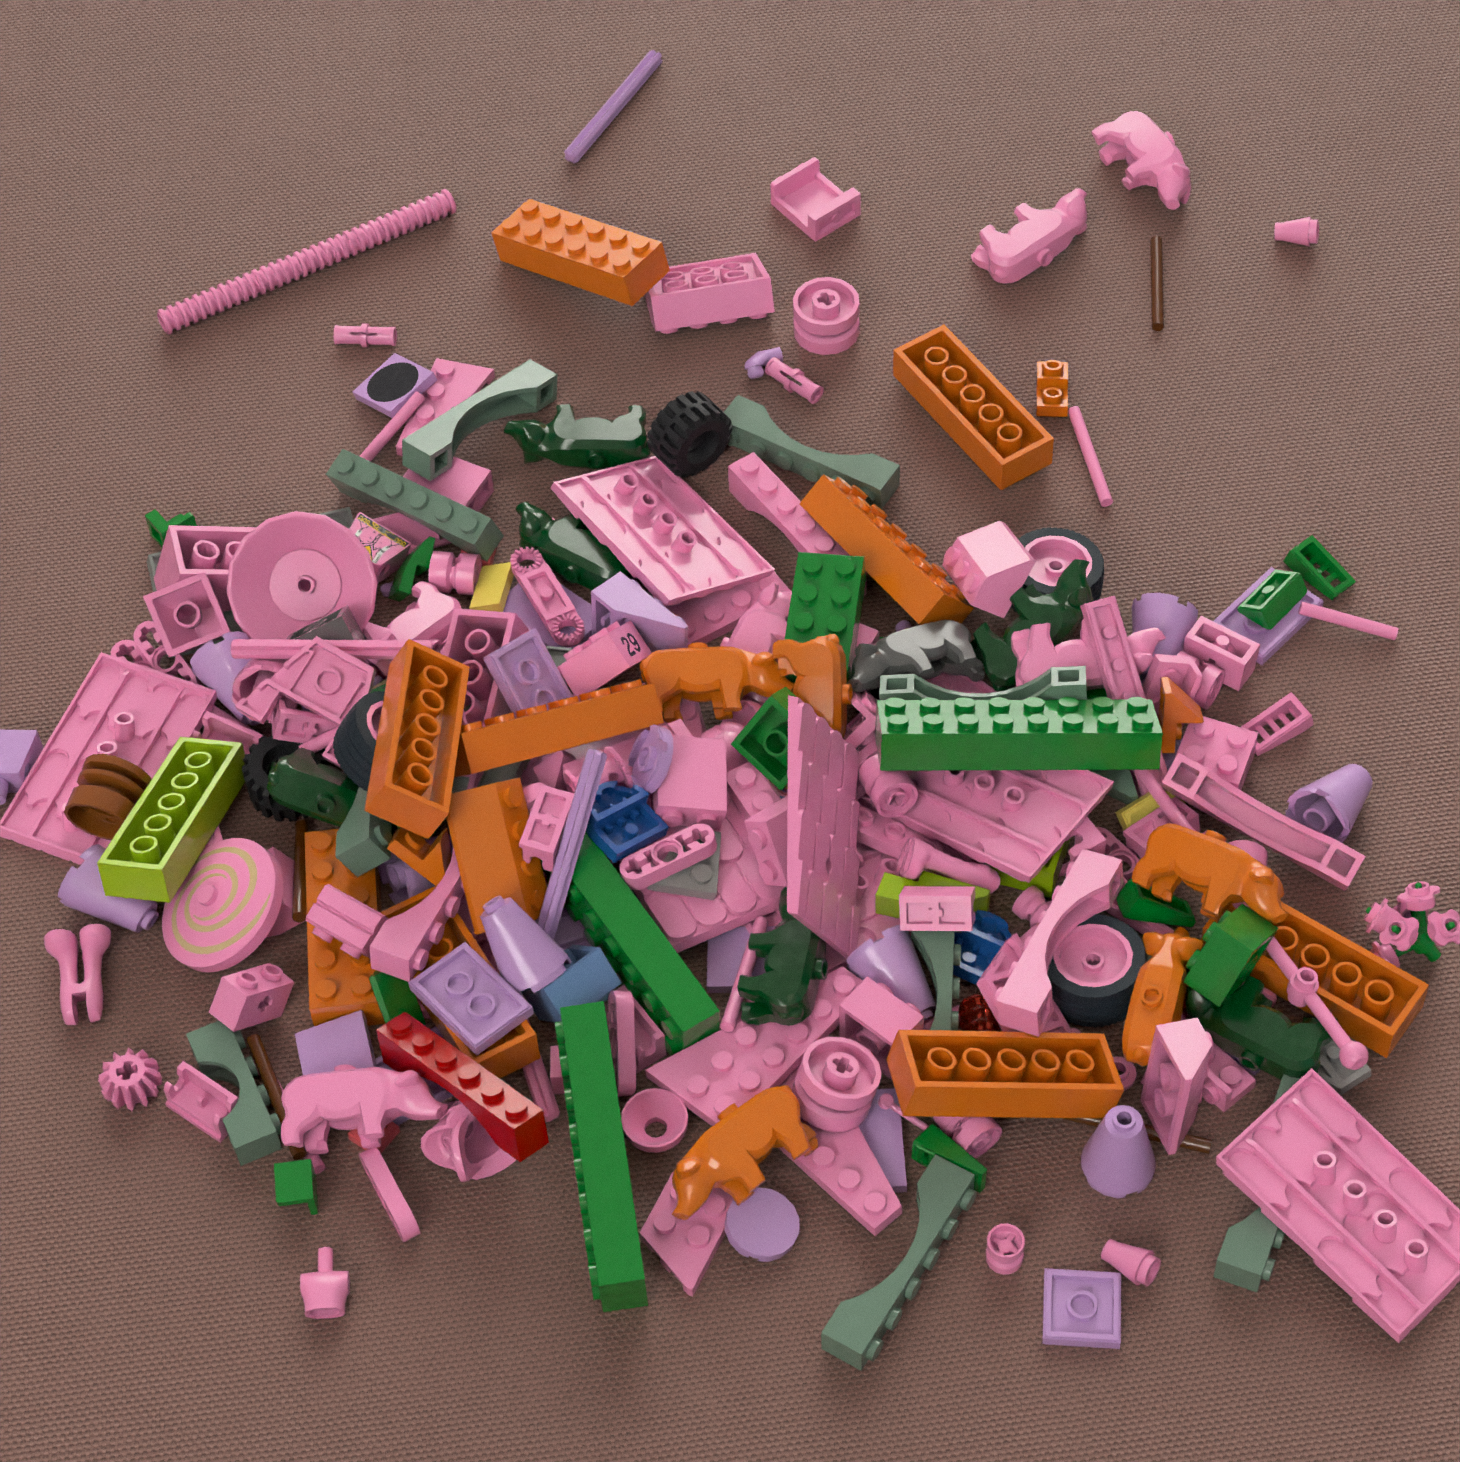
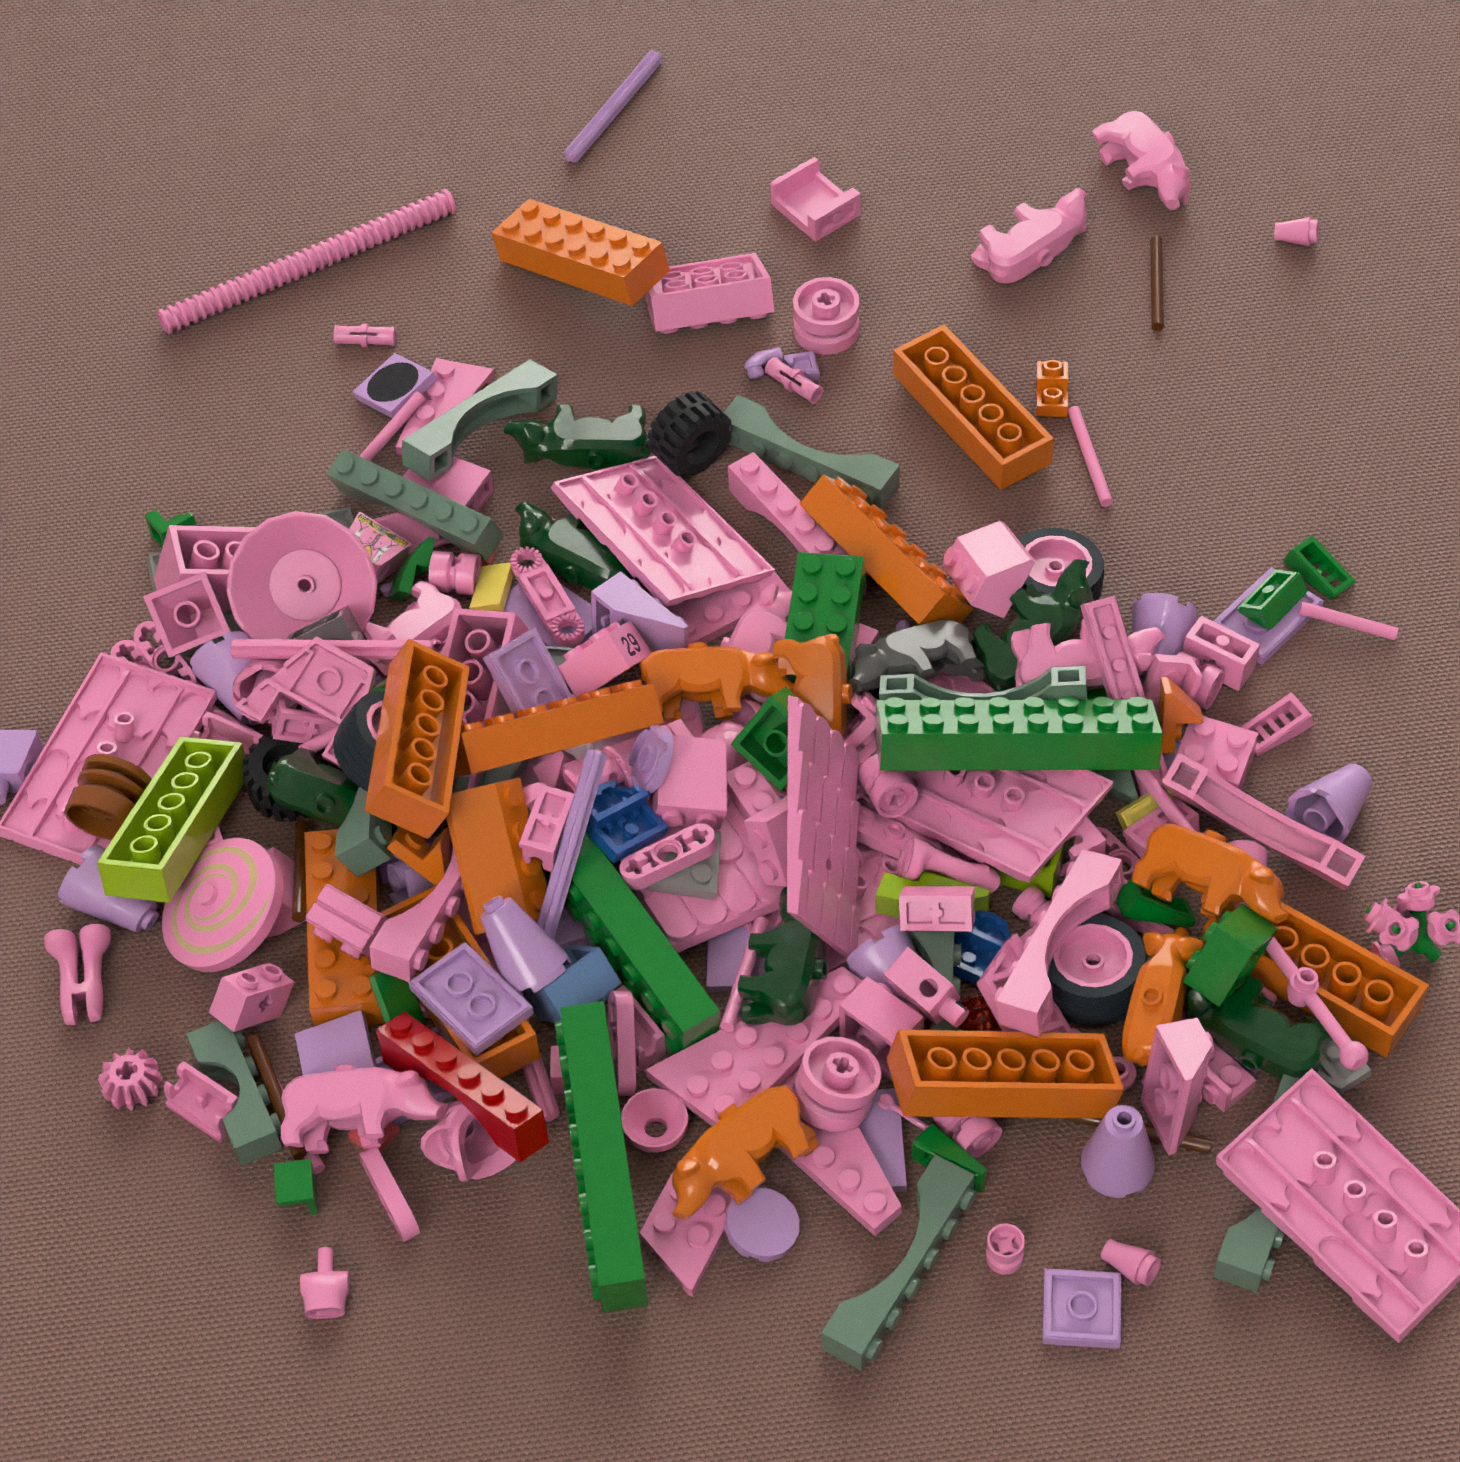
none -> lavender tile [784,351,820,380]
none -> bright pink torso [884,947,969,1028]

